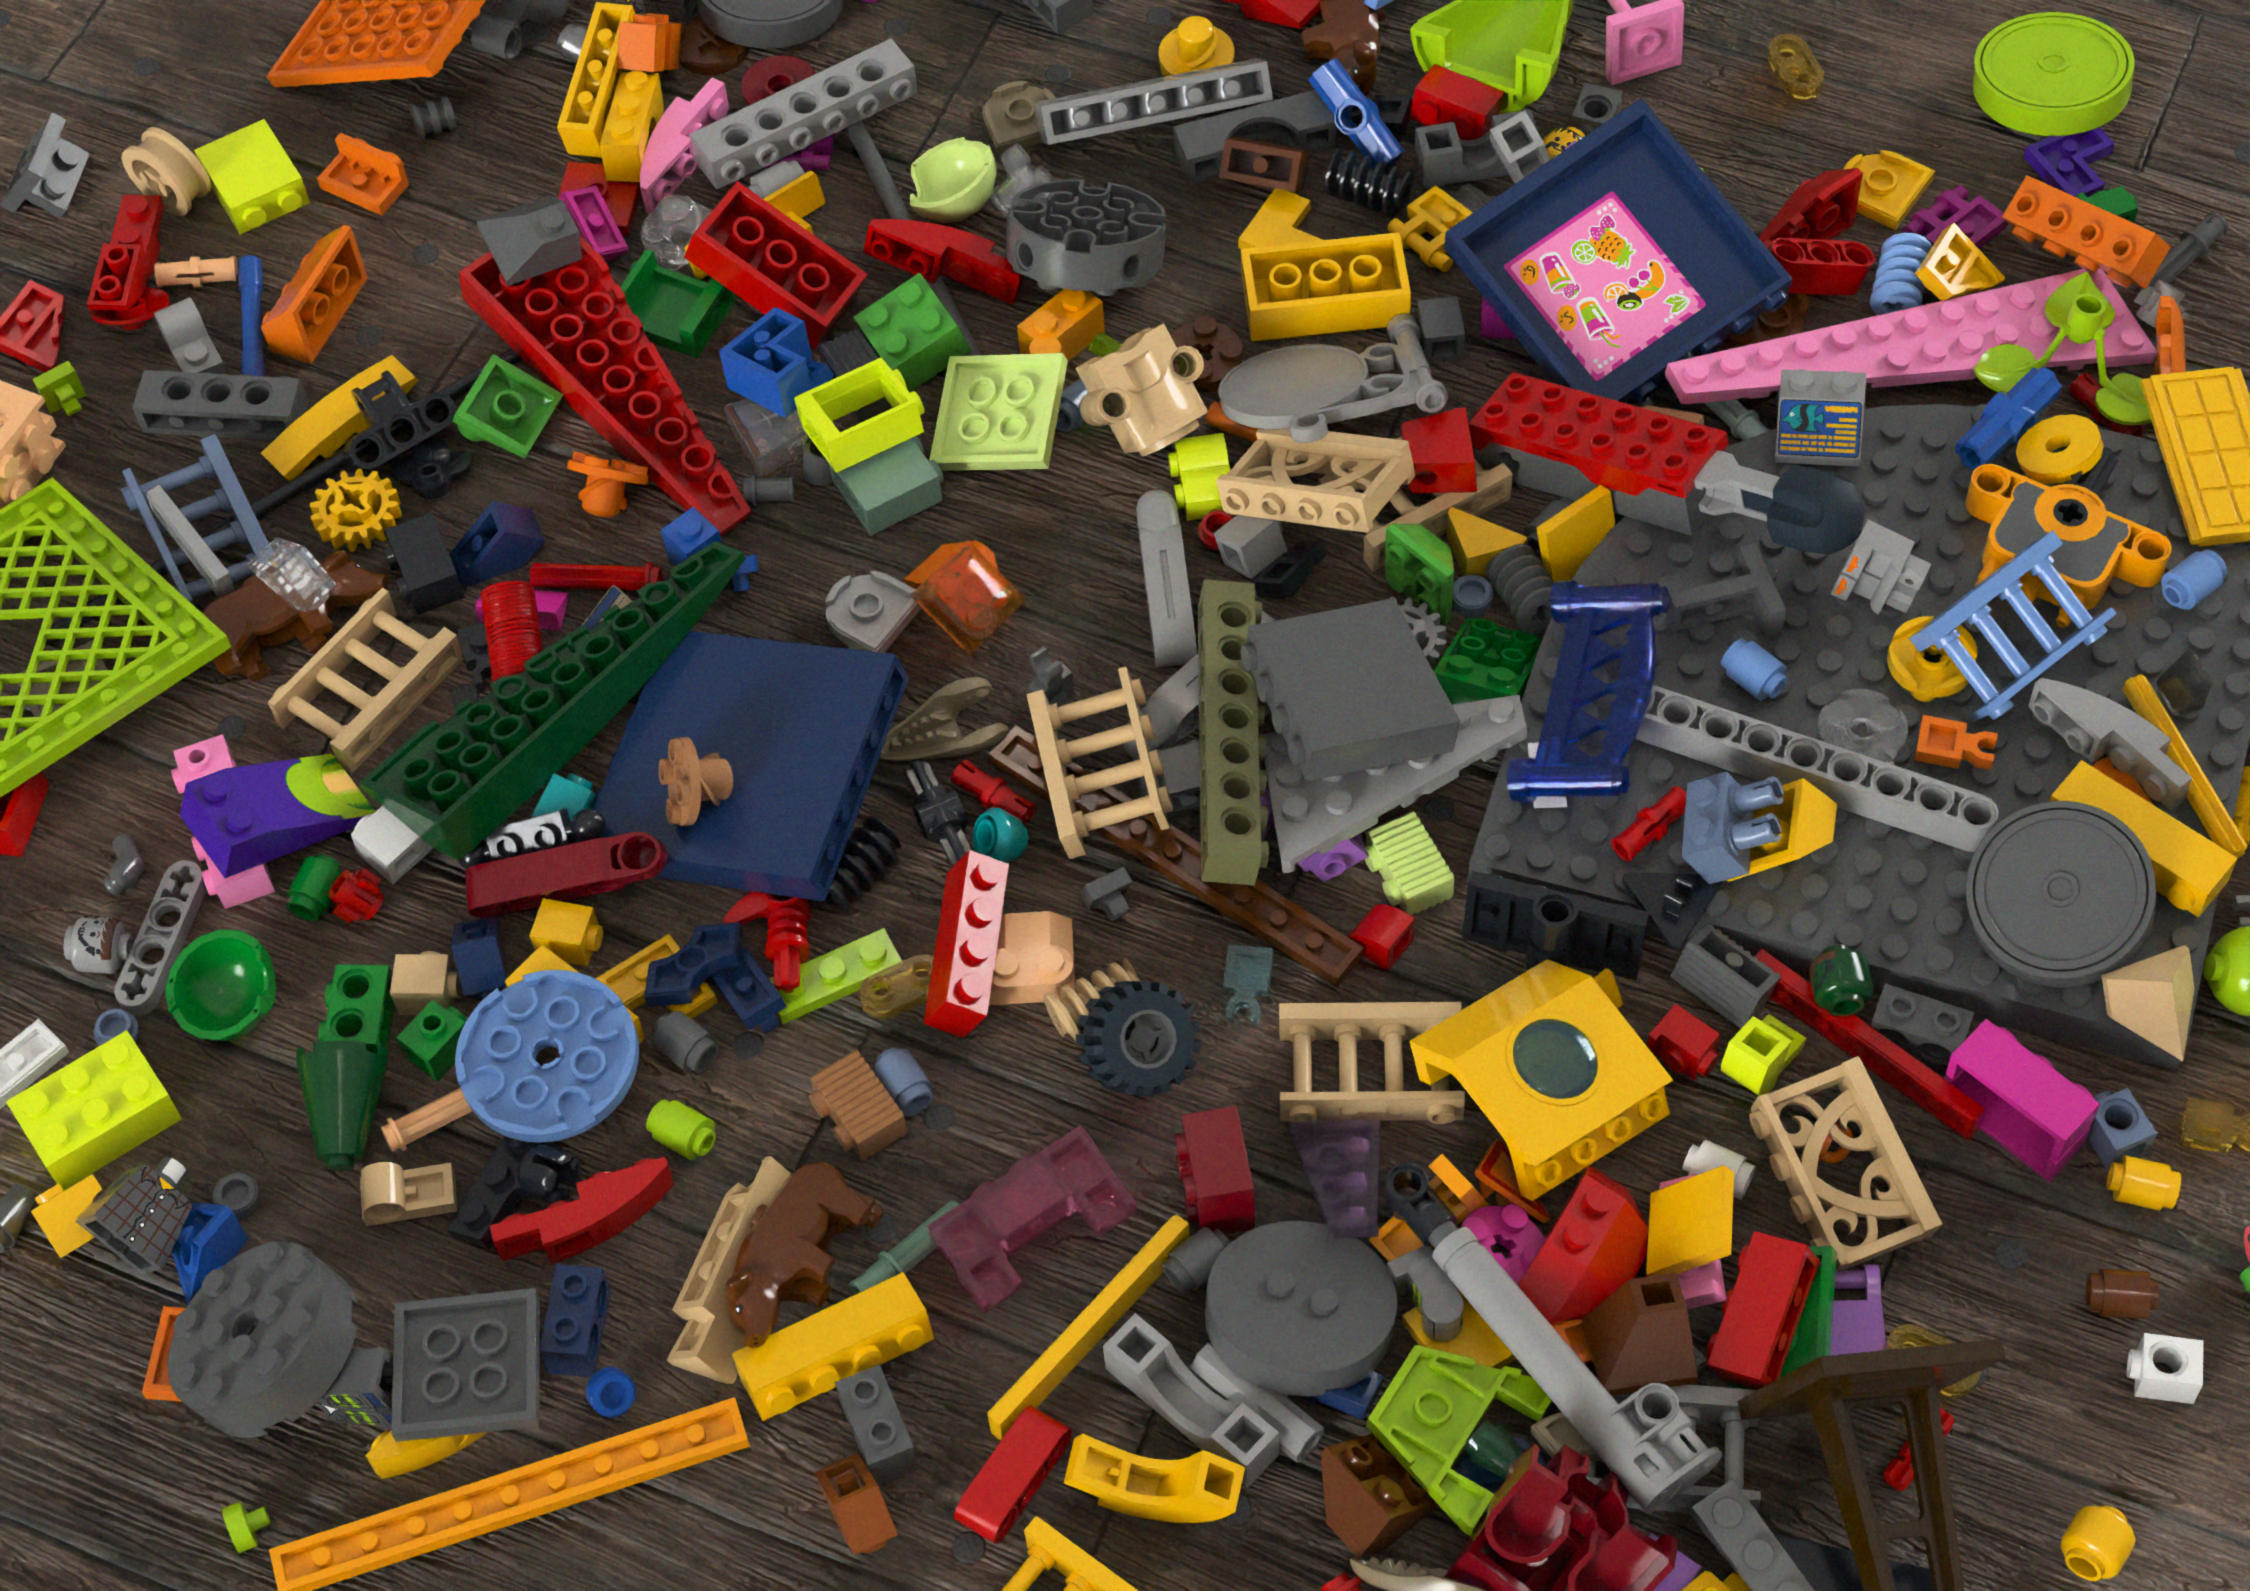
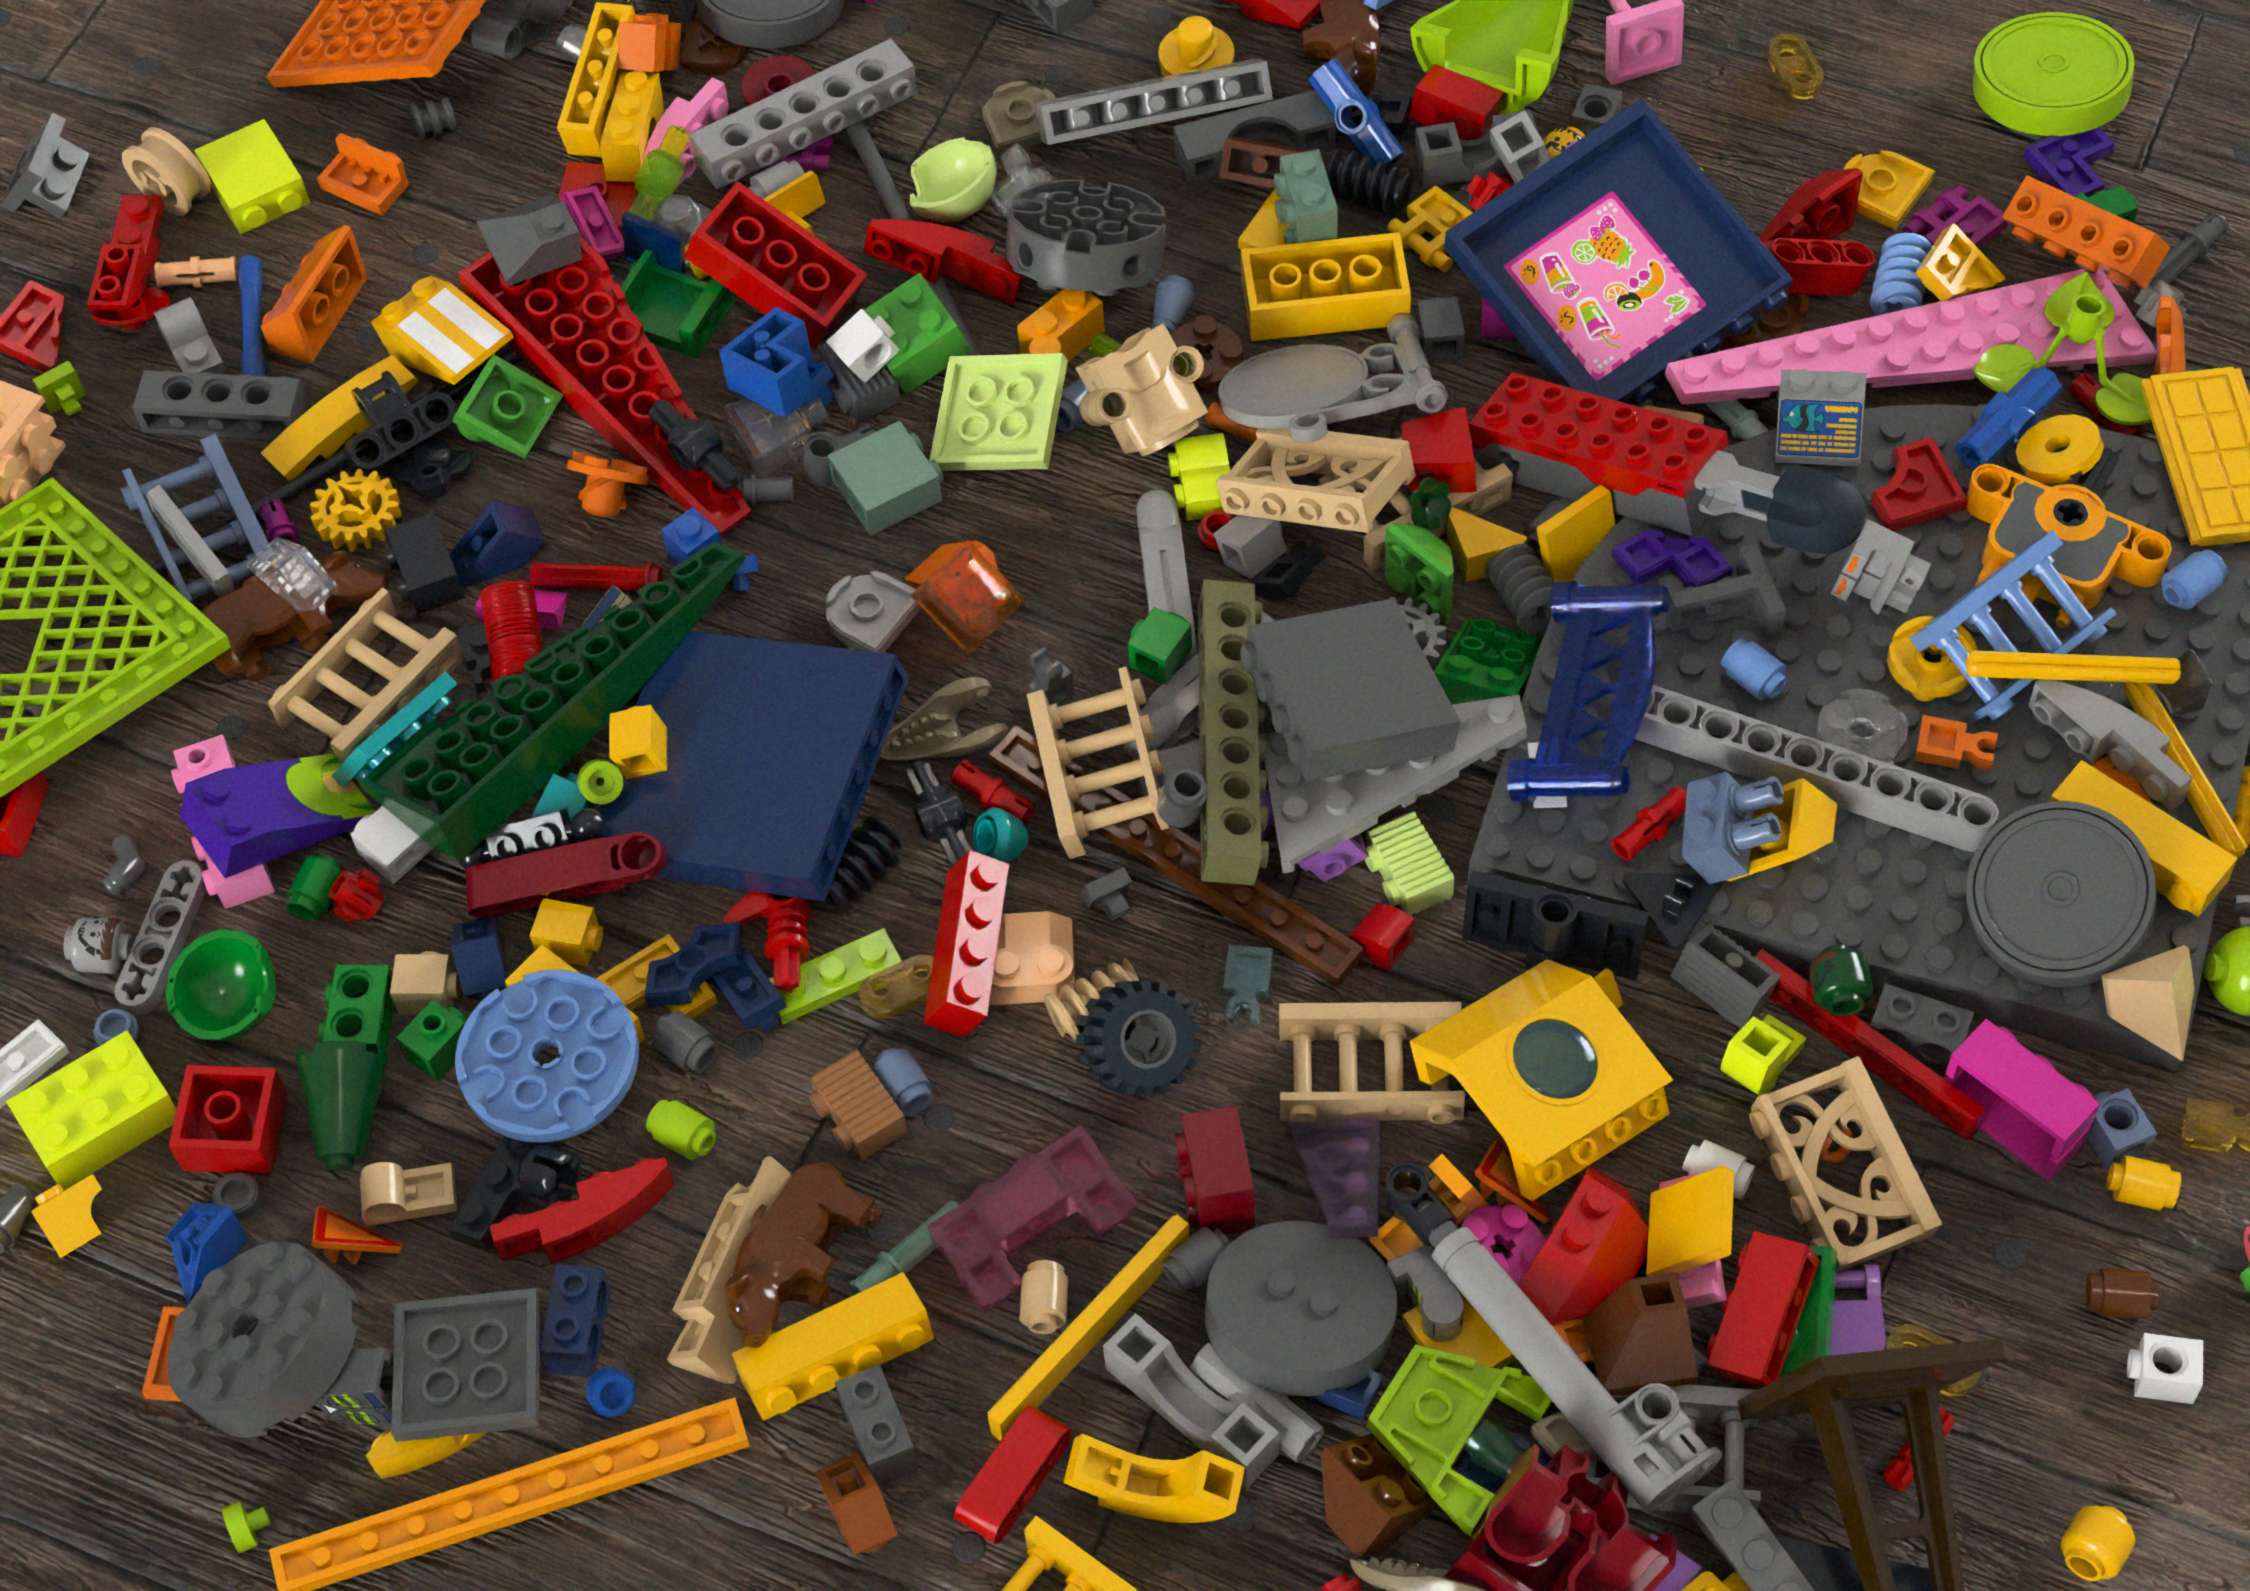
dark grey torso [75,1157,192,1275] -> none
light nougat axle [380,1087,472,1152] -> none
medium nougat plate [659,737,733,826] -> none
neon yellow window [794,357,925,473] -> none
sand blue tile [1452,574,1493,617] -> none
red brick [1647,1004,1720,1080] -> none
none -> red brick [169,1065,288,1174]
none -> magenta pin [258,499,299,551]
none -> orange piece [311,1206,402,1265]
none -> teal plate [331,671,457,788]
none -> yellow slope [371,275,514,385]
none -> lime tile [577,759,623,805]
none -> yellow brick [609,704,667,780]
none -> clear blue piece [622,211,686,275]
none -> clear neon green axle [627,125,690,228]
none -> black axle [648,400,742,491]
none -> white brick [826,308,900,383]
none -> tan brick [1019,1260,1069,1334]
none -> green brick [1128,607,1192,685]
none -> sand blue cone [1151,275,1195,334]
none -> dark grey brick [1157,768,1208,828]
none -> sand green brick [1274,149,1338,244]
none -> dark green plant [1409,477,1451,529]
none -> red gear [1466,170,1513,210]
none -> dark purple tile [1612,529,1733,587]
none -> red tile [1870,437,1968,531]
none -> yellow axle [1966,651,2181,684]

